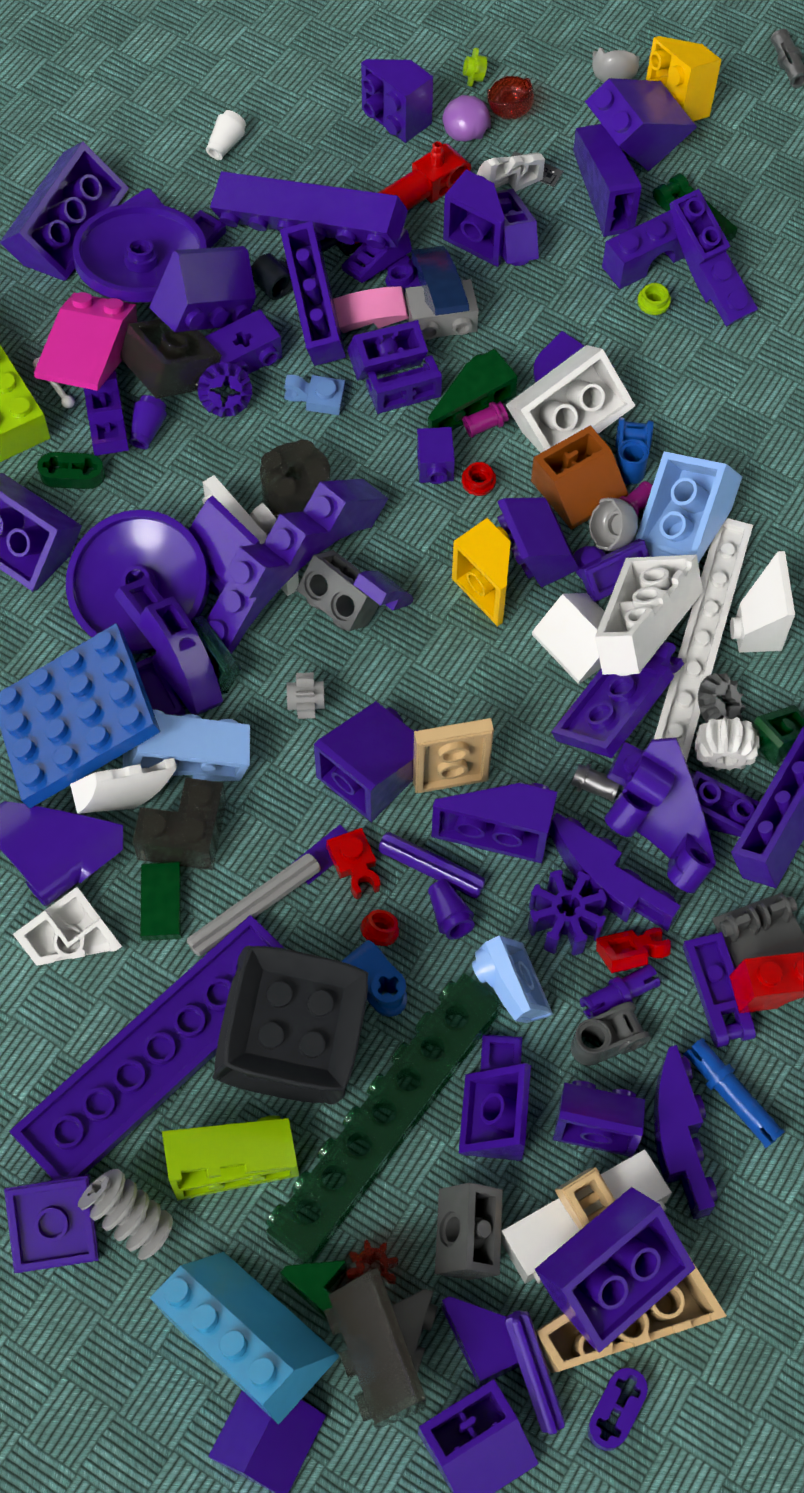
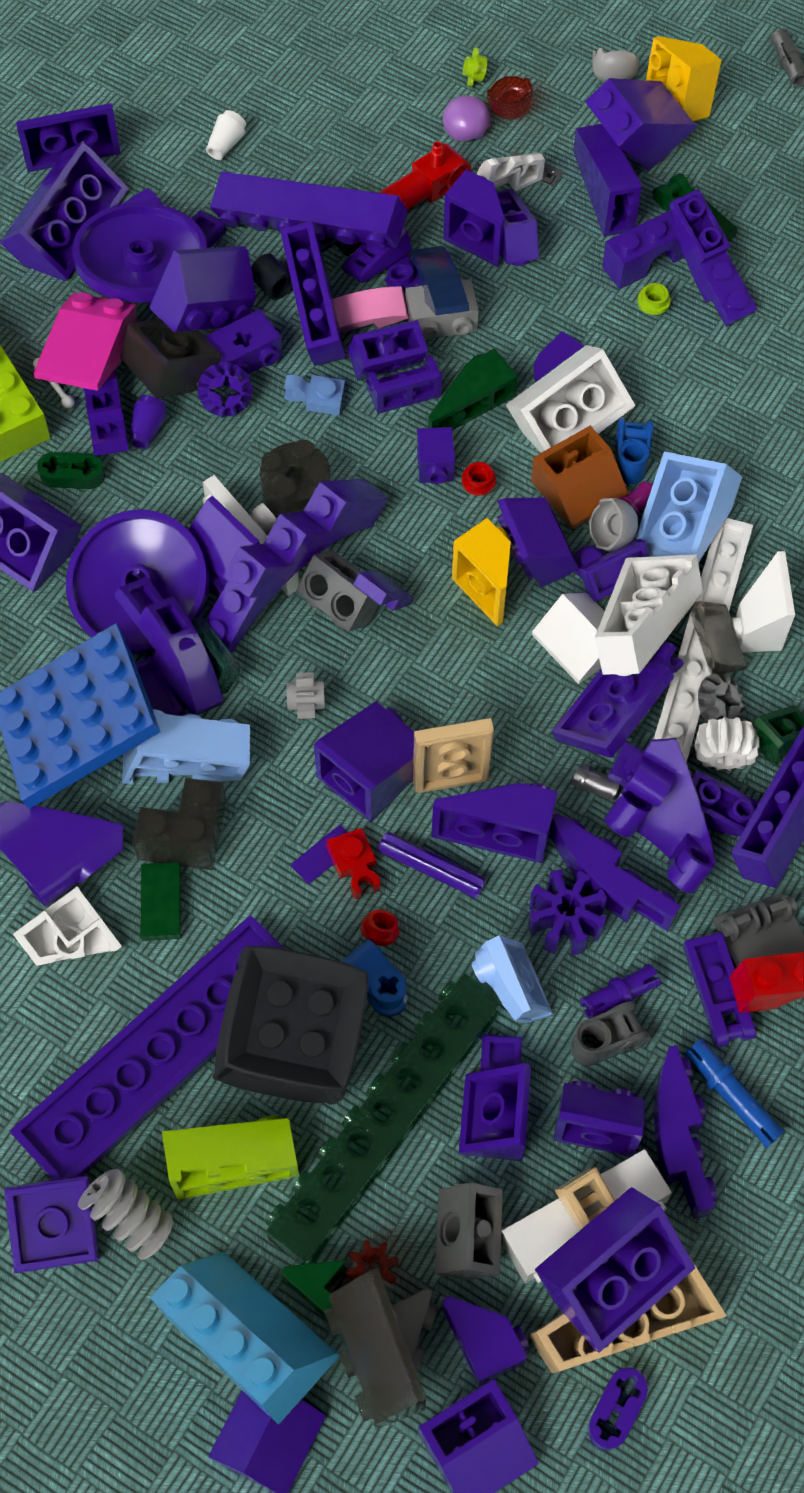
white slope [70,758,177,814] -> none
light grey axle [187,854,321,956] -> none
dark purple slope [361,59,433,143] -> none
dark purple cone [428,880,475,940] -> none
magenta pin [462,401,508,438] -> none
dark purple axle [505,1310,565,1435] -> none
red plate [596,928,671,973] -> none
none -> dark purple slope [16,103,121,172]
none -> clear smoke slope [691,601,747,675]

